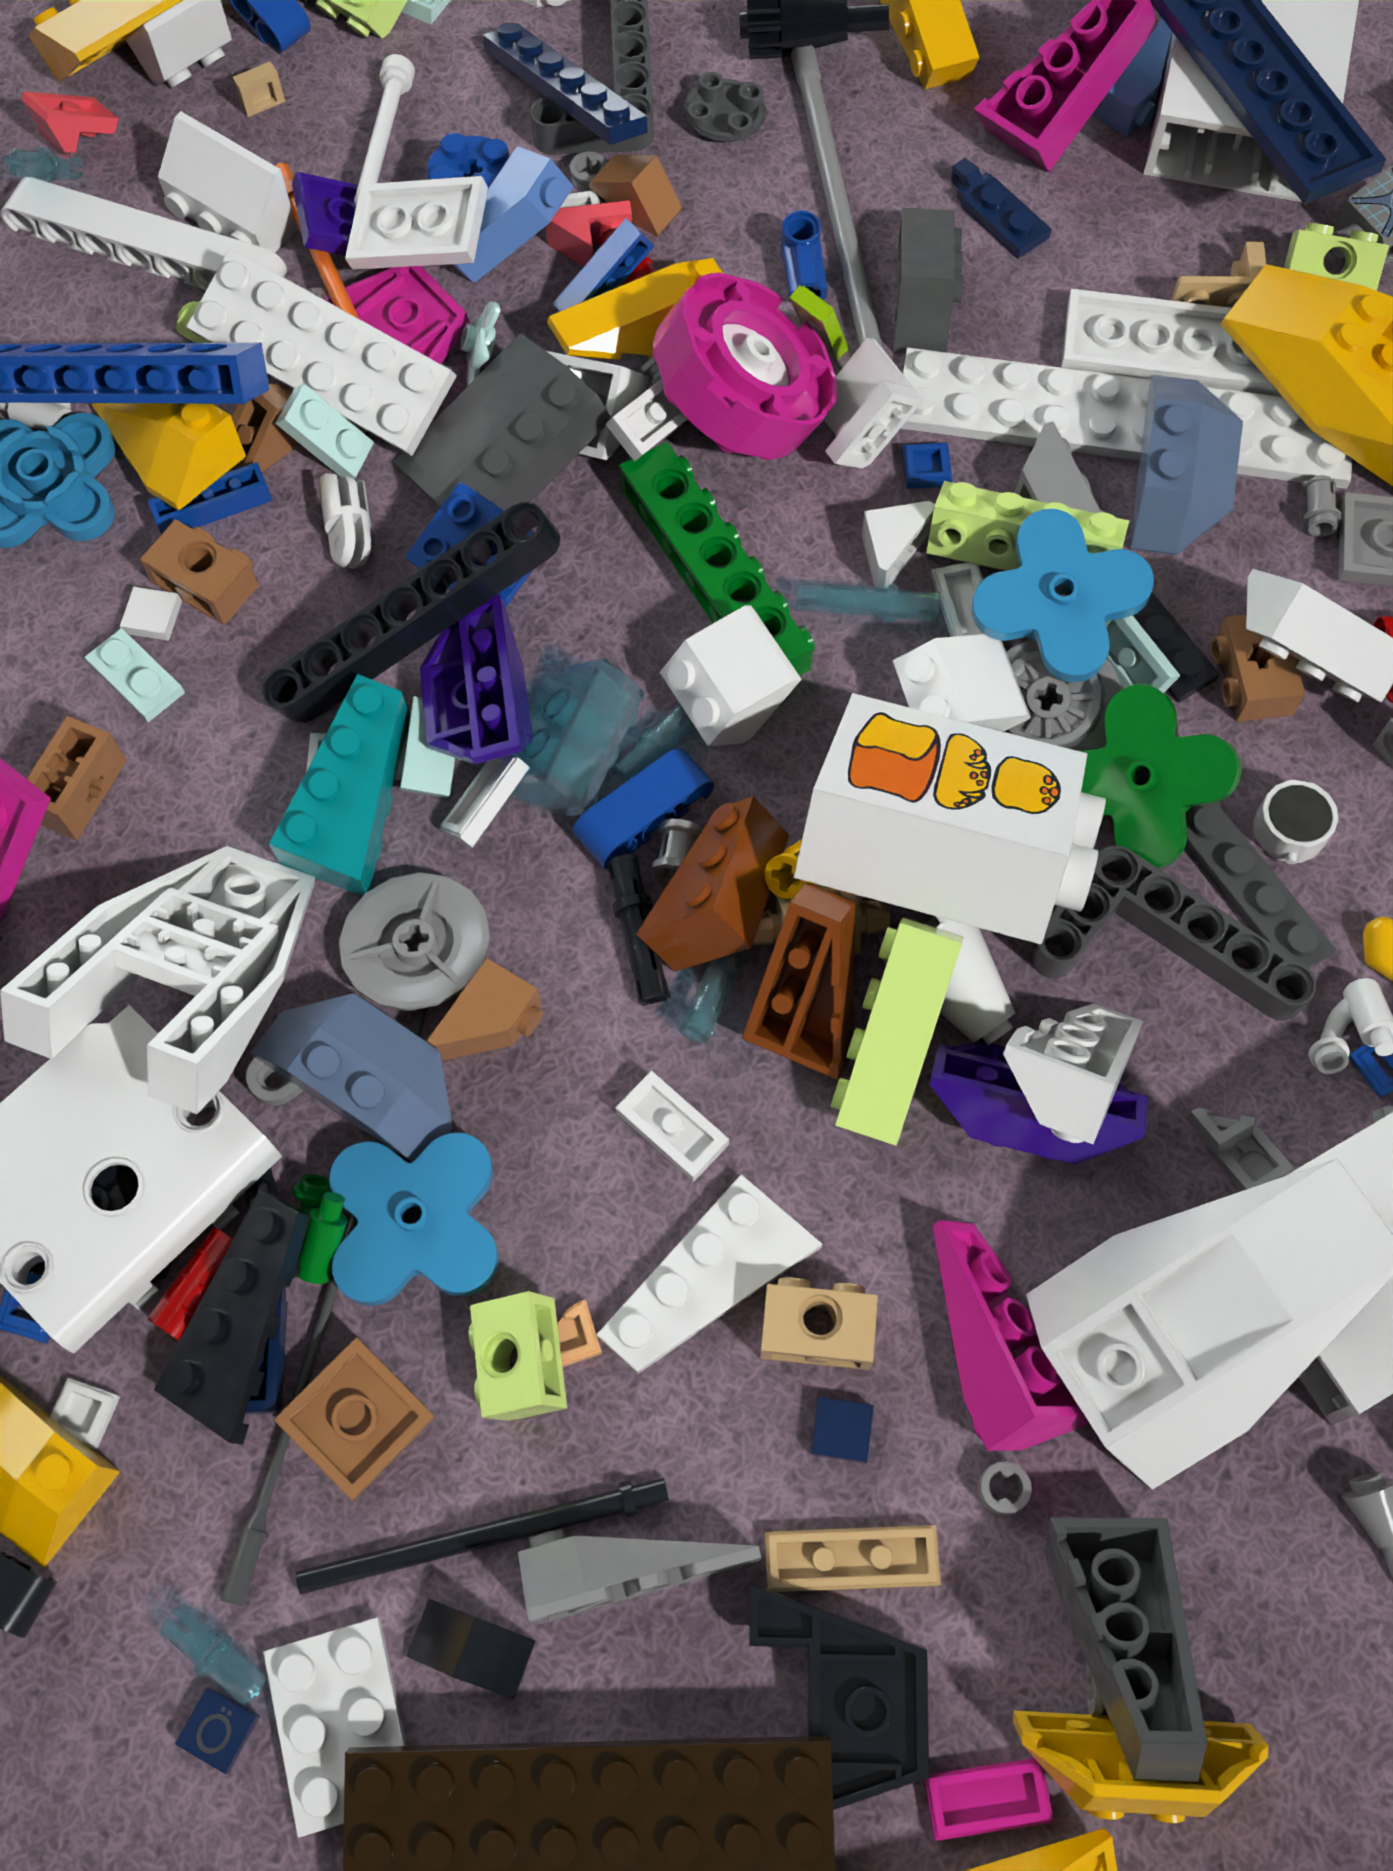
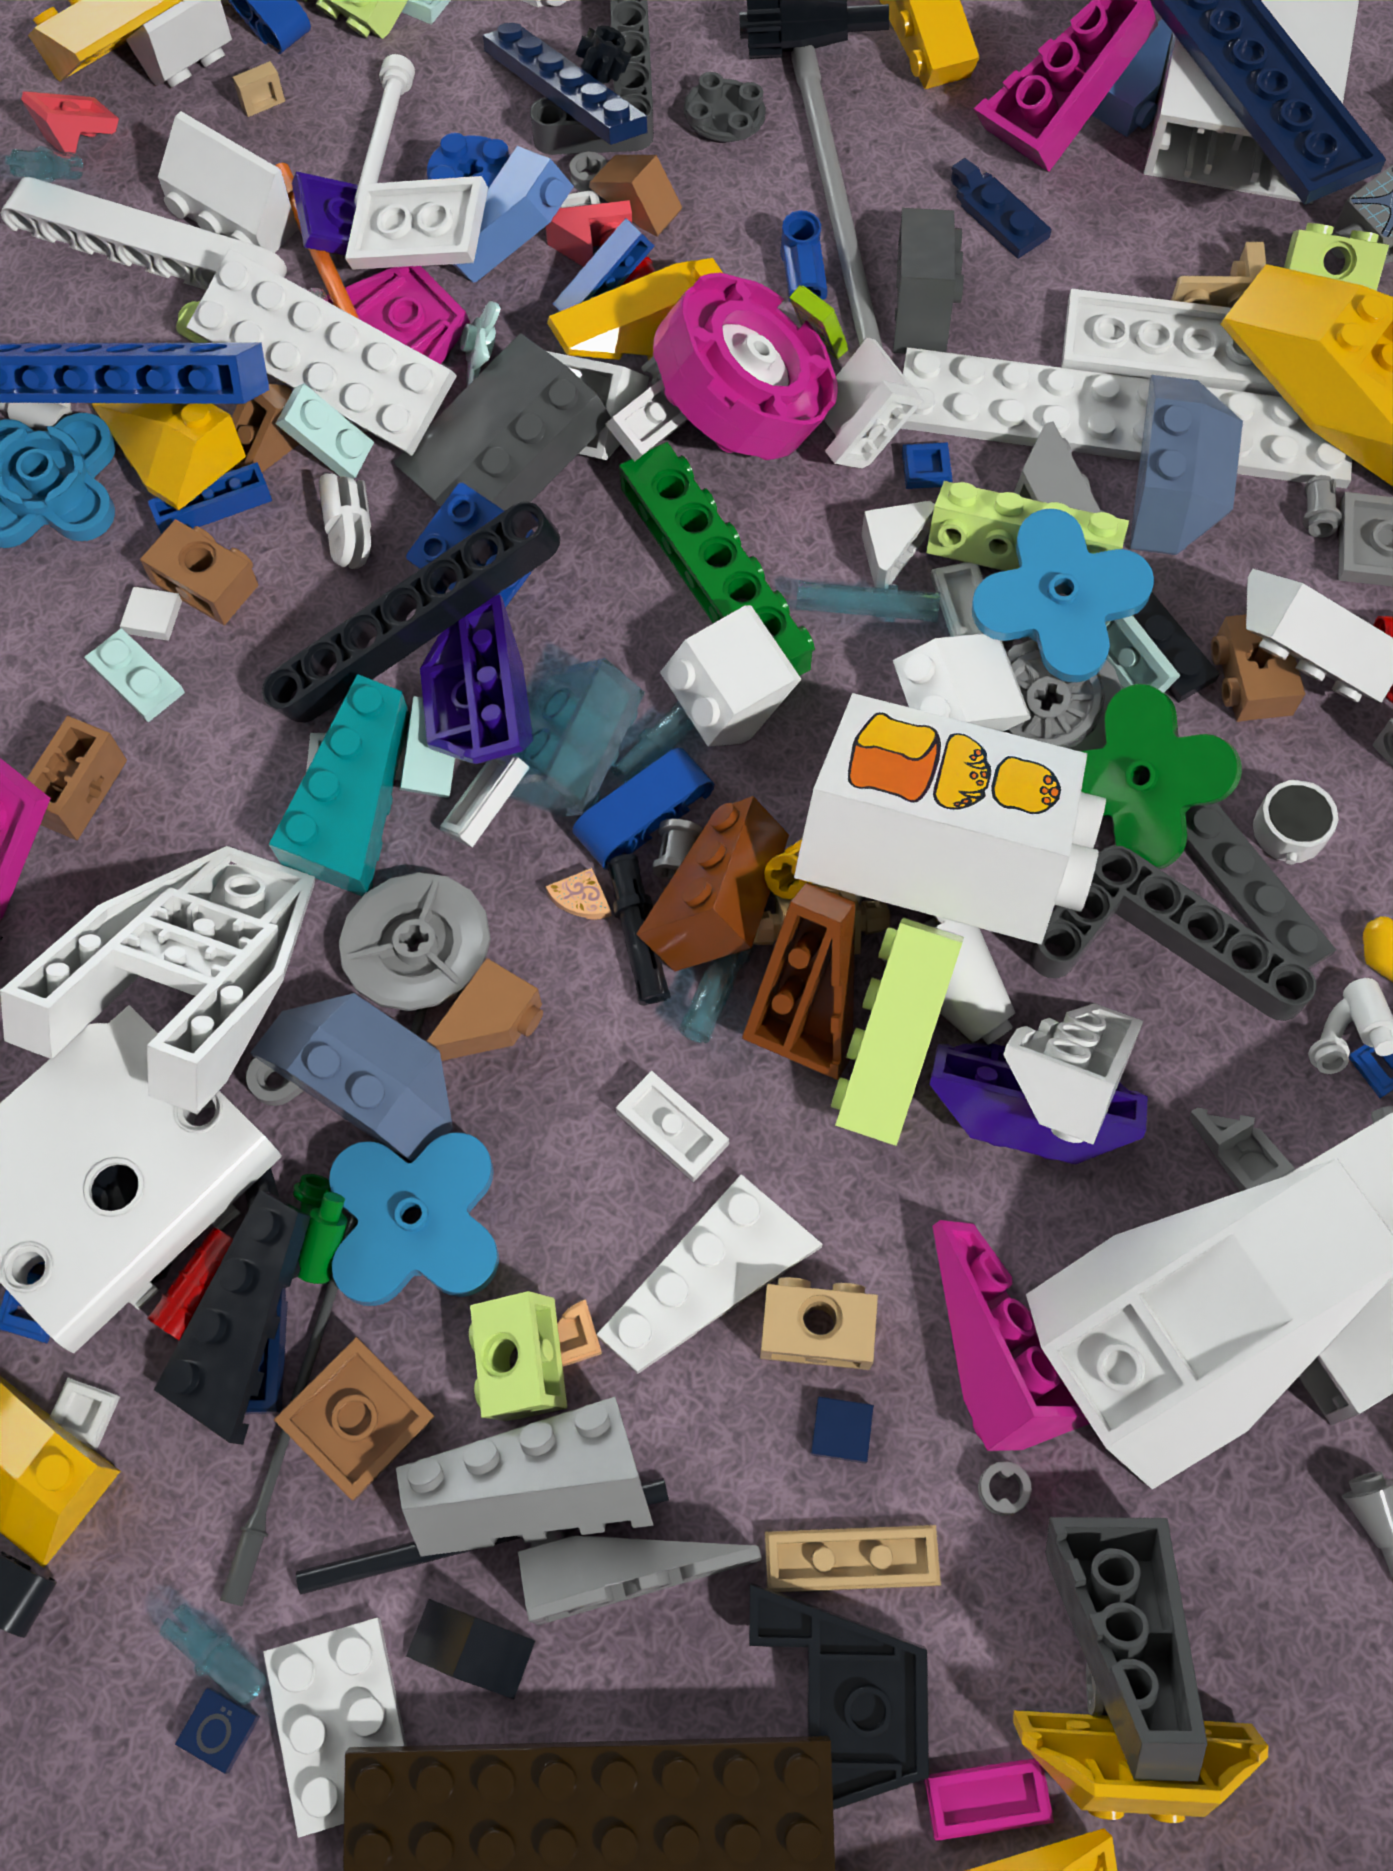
none -> light grey wedge [396,1397,653,1556]
none -> light nougat tile [546,868,612,920]
none -> black gear [575,25,632,84]

